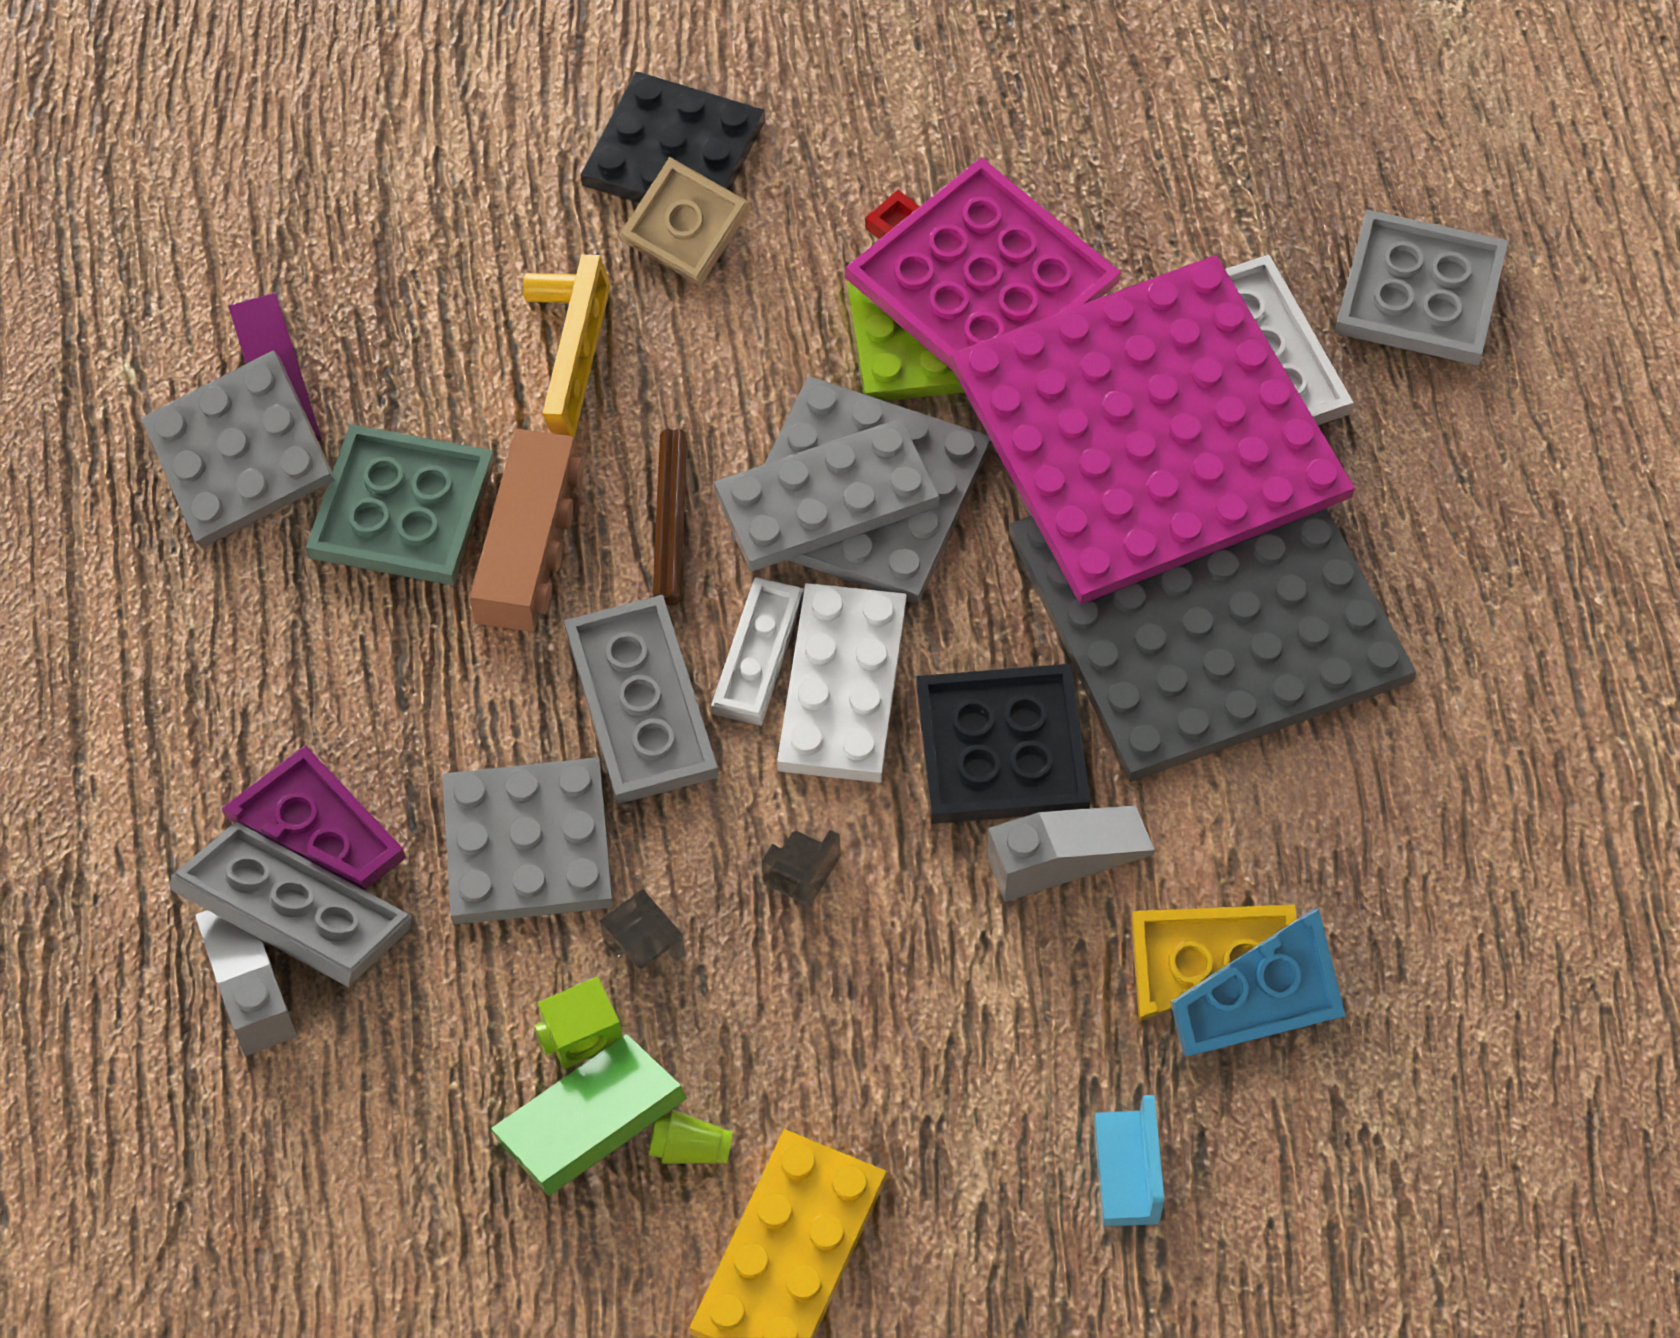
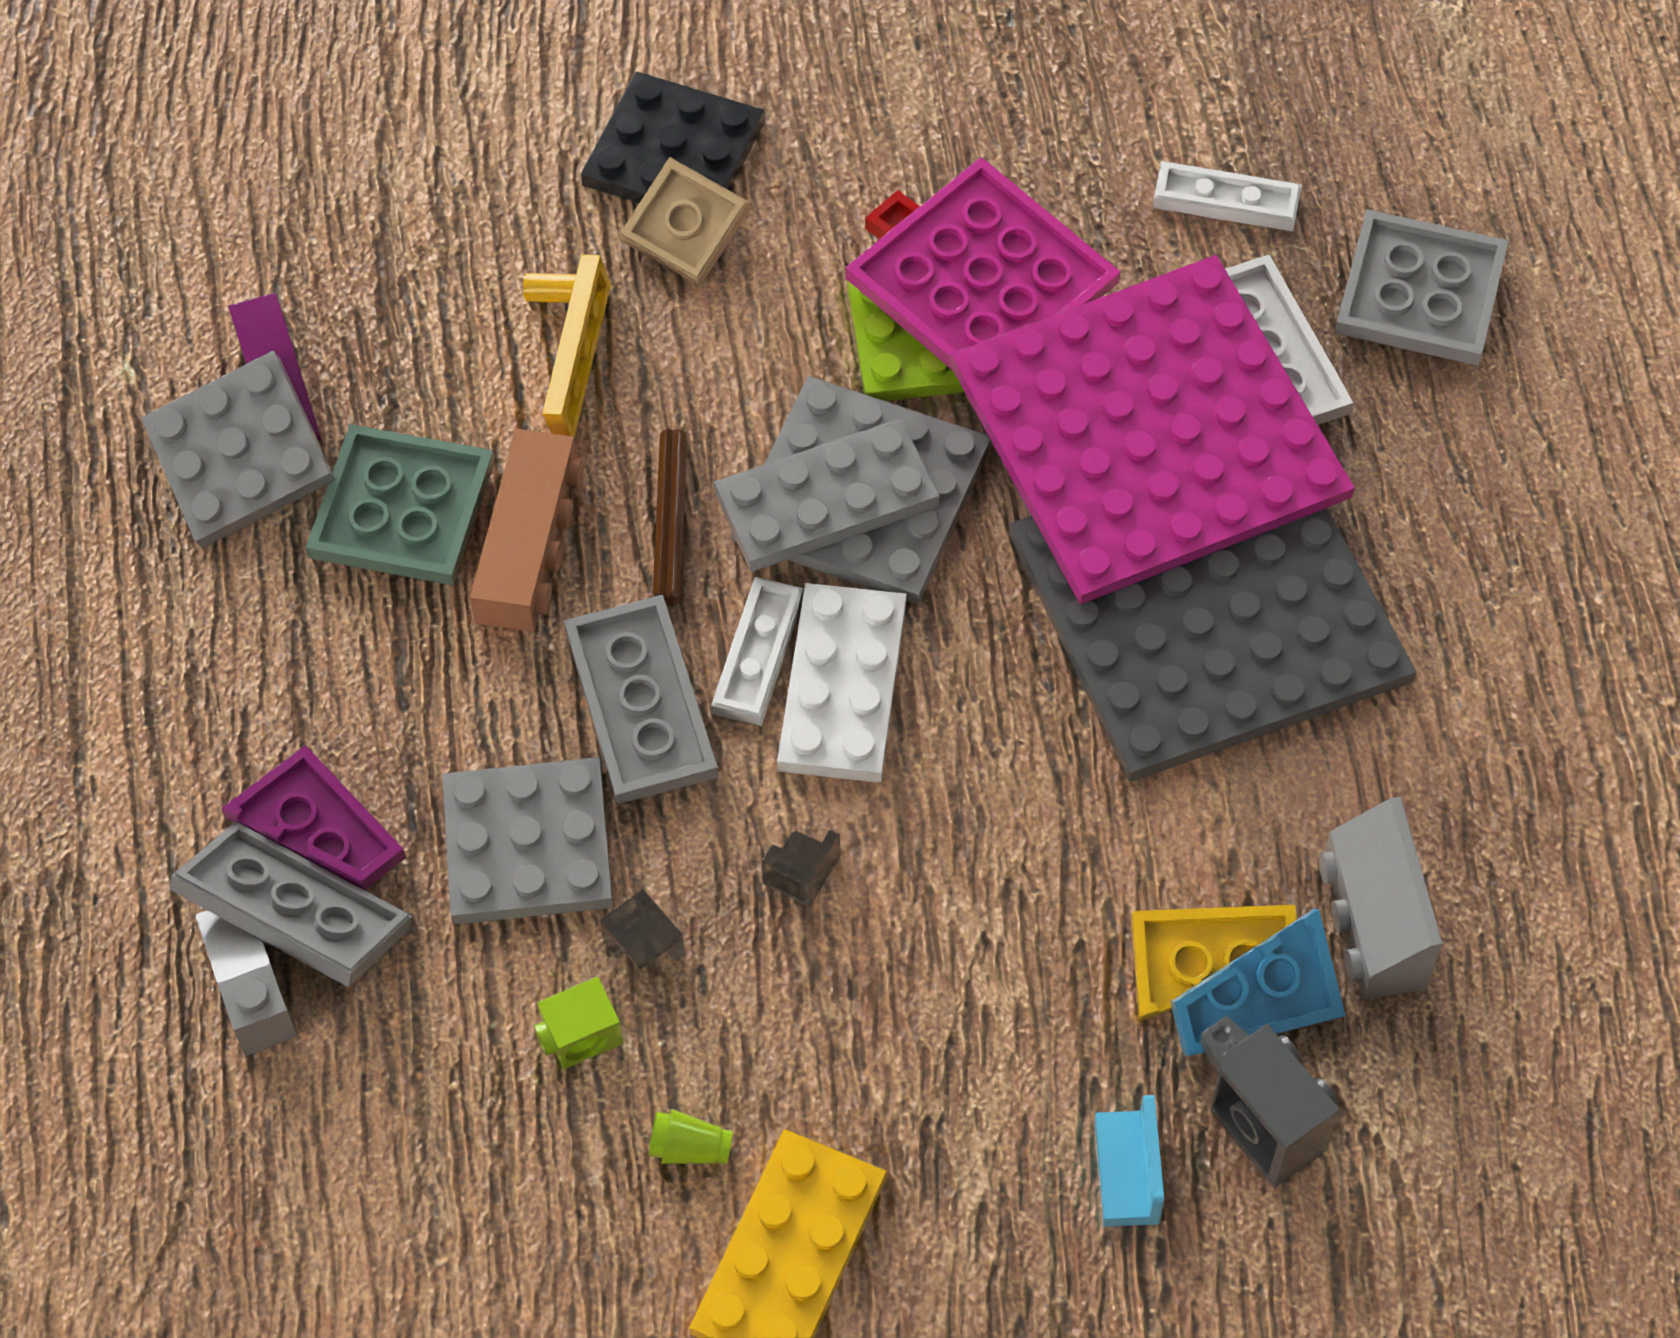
tile [491,1034,687,1196] -> none
black plate [916,664,1091,824] -> none
light grey slope [986,805,1155,902] -> none
none -> white tile [1152,161,1302,232]
none -> dark grey hinge [1199,1016,1340,1188]
none -> light grey slope [1319,797,1443,1000]

